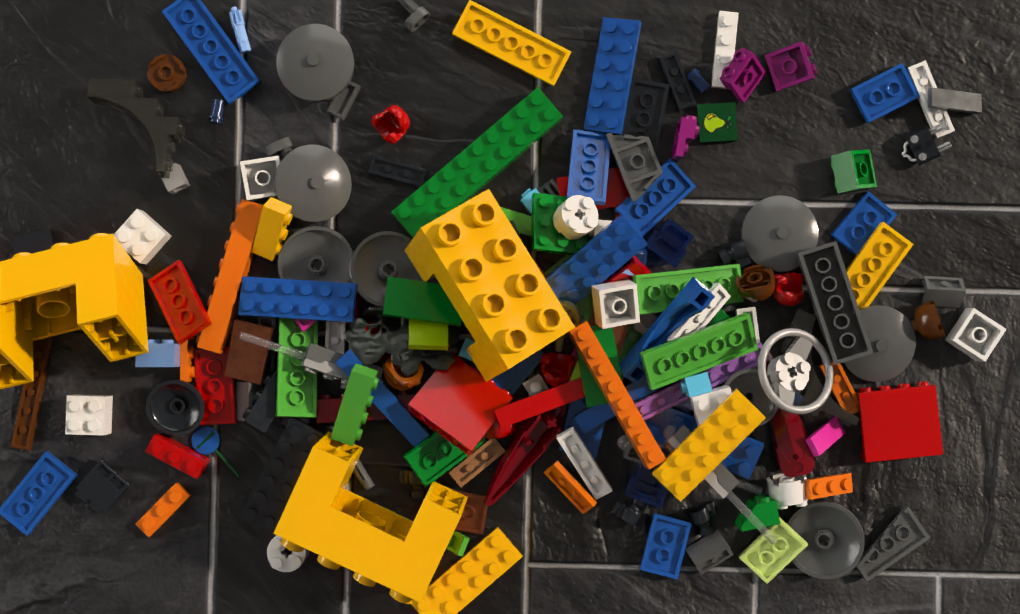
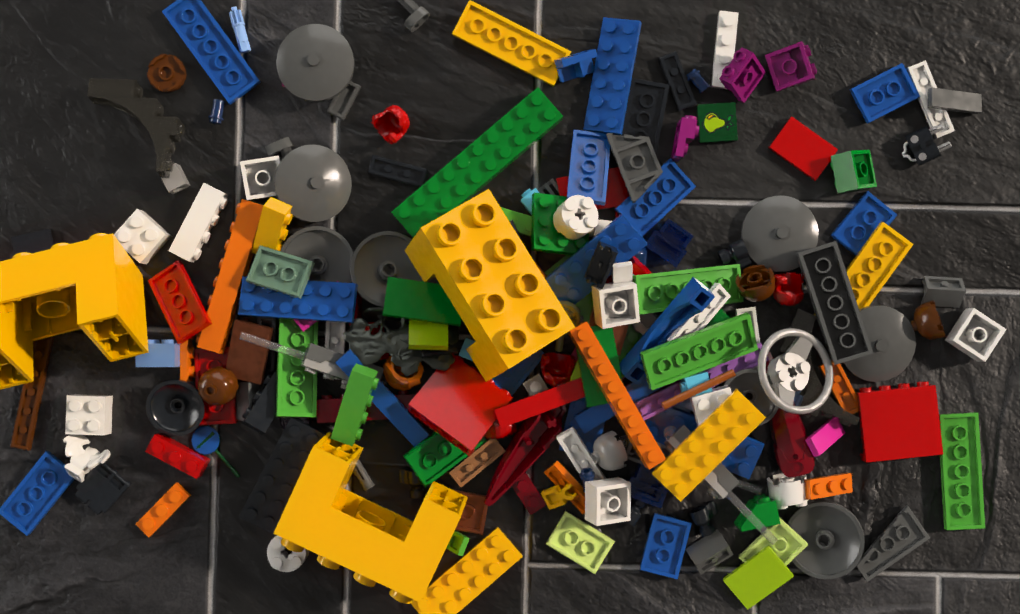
none -> white animal [63,435,111,483]
none -> white brick [169,183,228,263]
none -> reddish brown cylinder [197,366,239,406]
none -> sand green tile [246,245,315,299]
none -> dark red plate [512,472,546,515]
none -> yellow plate [541,484,577,510]
none -> yellowish green tile [546,510,615,574]
none -> blue panel [554,49,598,82]
none -> dark blue pin [580,468,595,492]
none -> black hinge [584,241,618,289]
none -> white brick [585,477,631,526]
none -> light grey cylinder [591,431,627,471]
none -> white tile [612,261,633,284]
none -> dark orange bar [661,369,736,410]
none -> lime tile [723,545,794,610]
none -> red tile [769,116,838,181]
none -> bright green plate [939,412,985,530]

